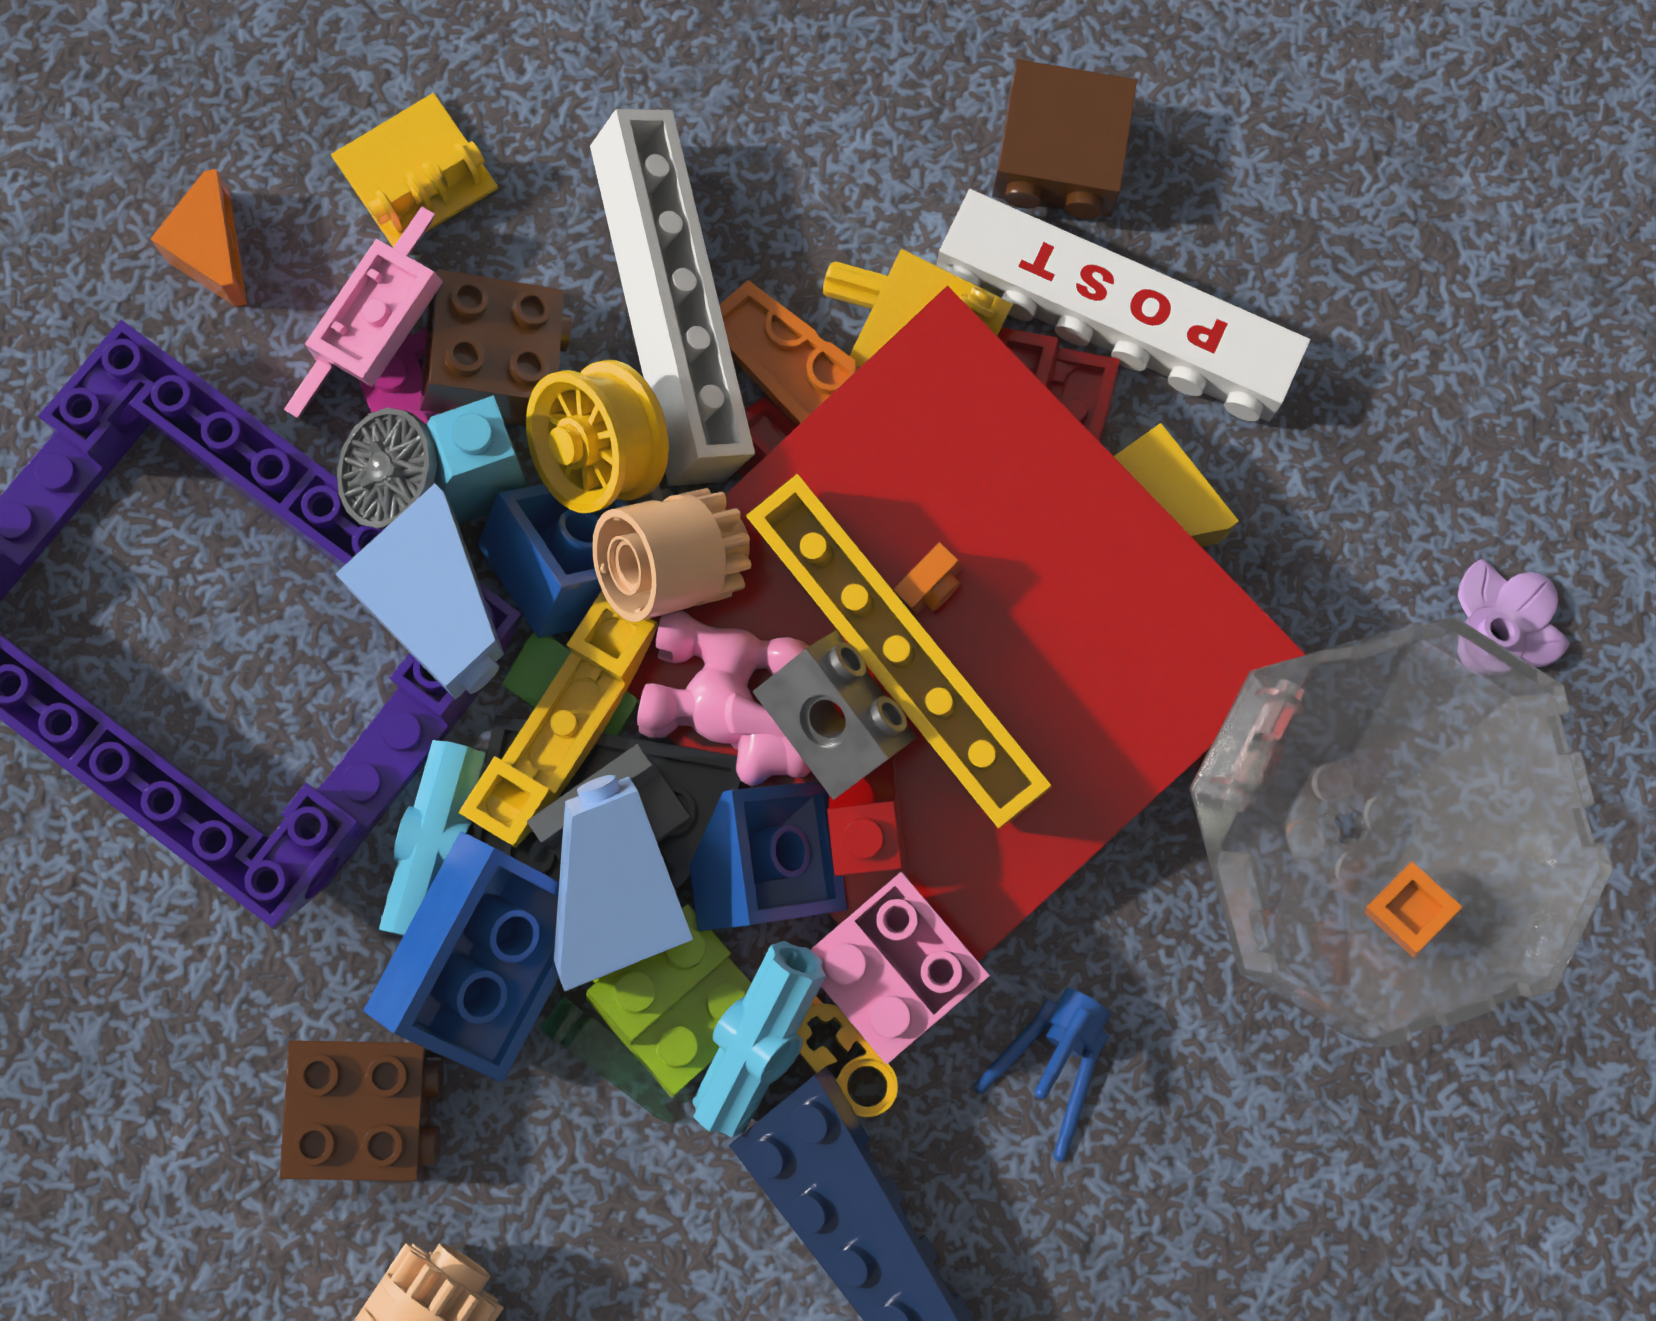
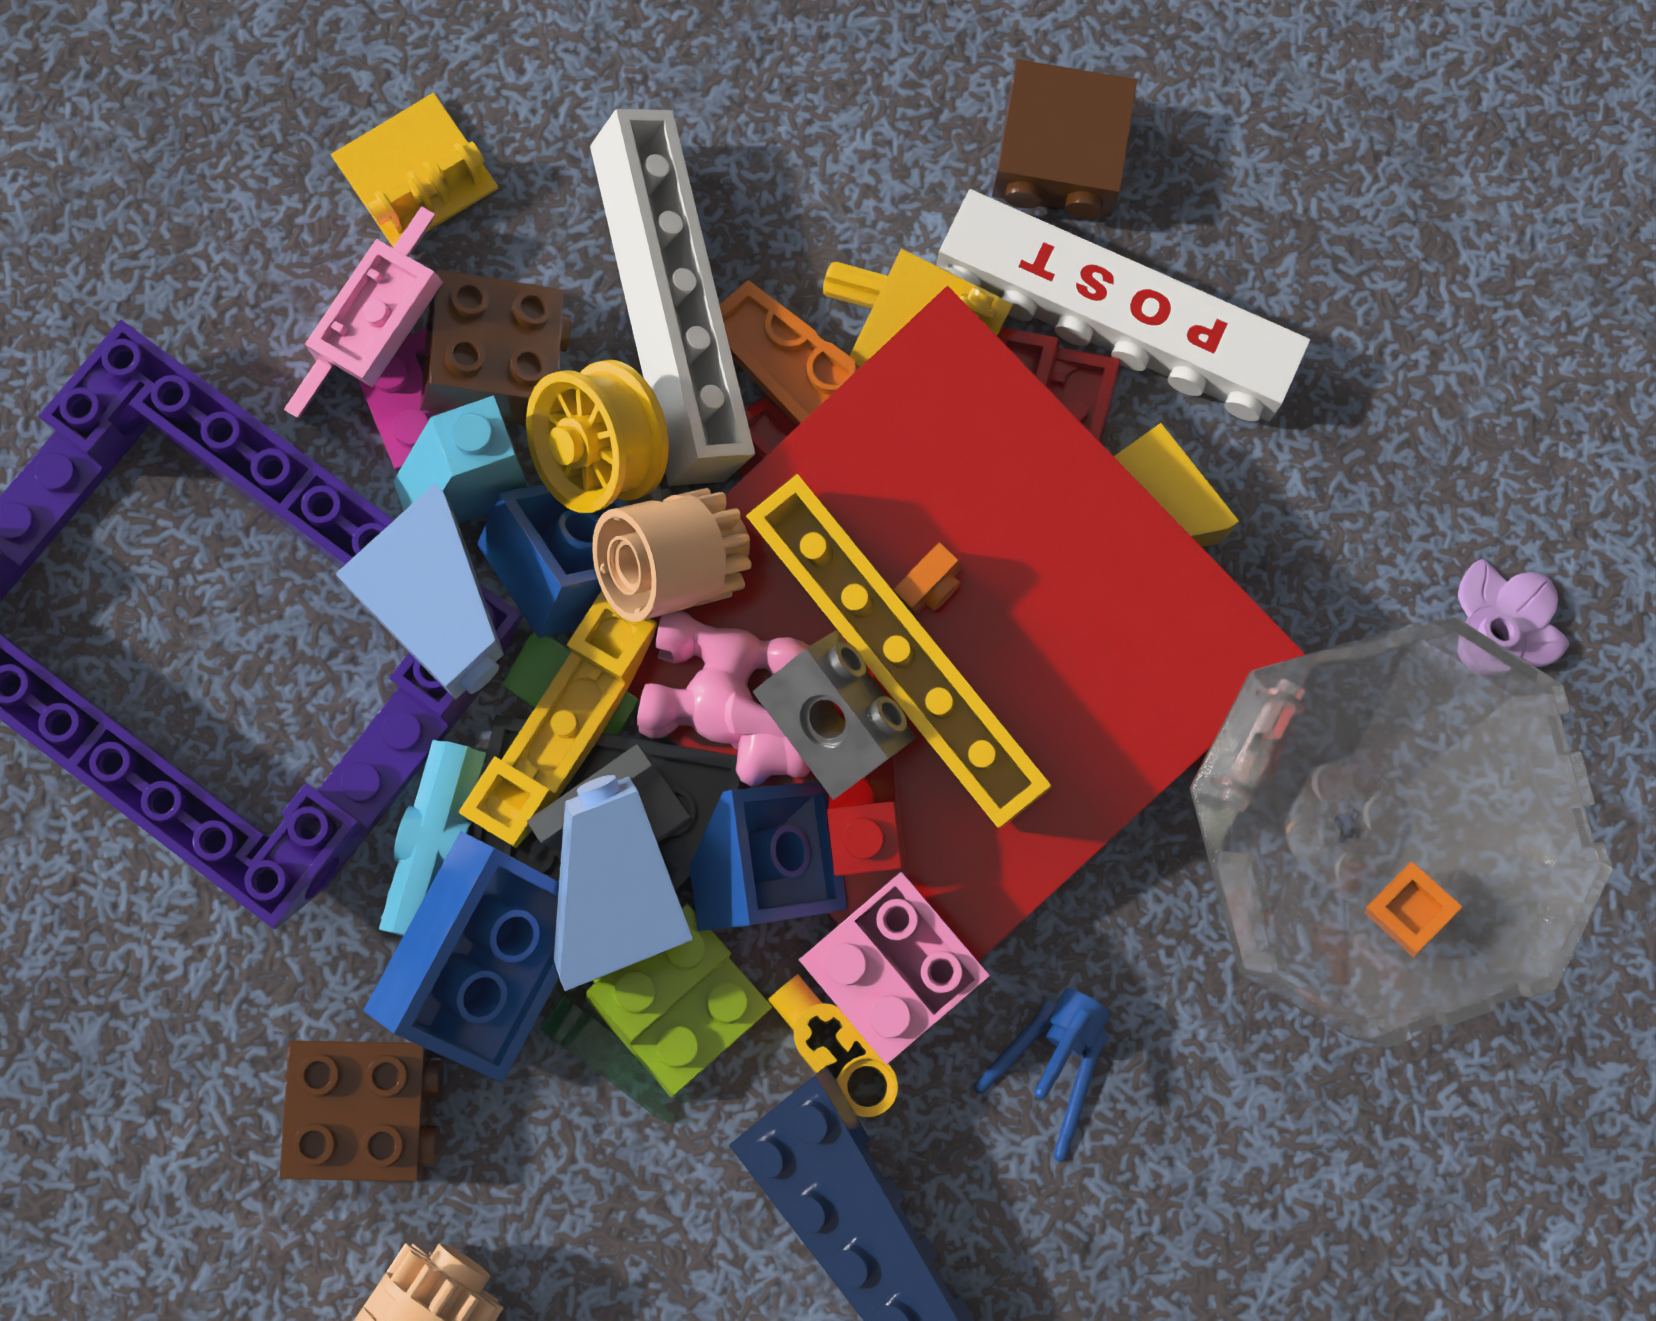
orange slope [150,169,247,307] -> none
dark grey wheel [337,408,437,530] -> none
medium azure piece [692,941,826,1138] -> none

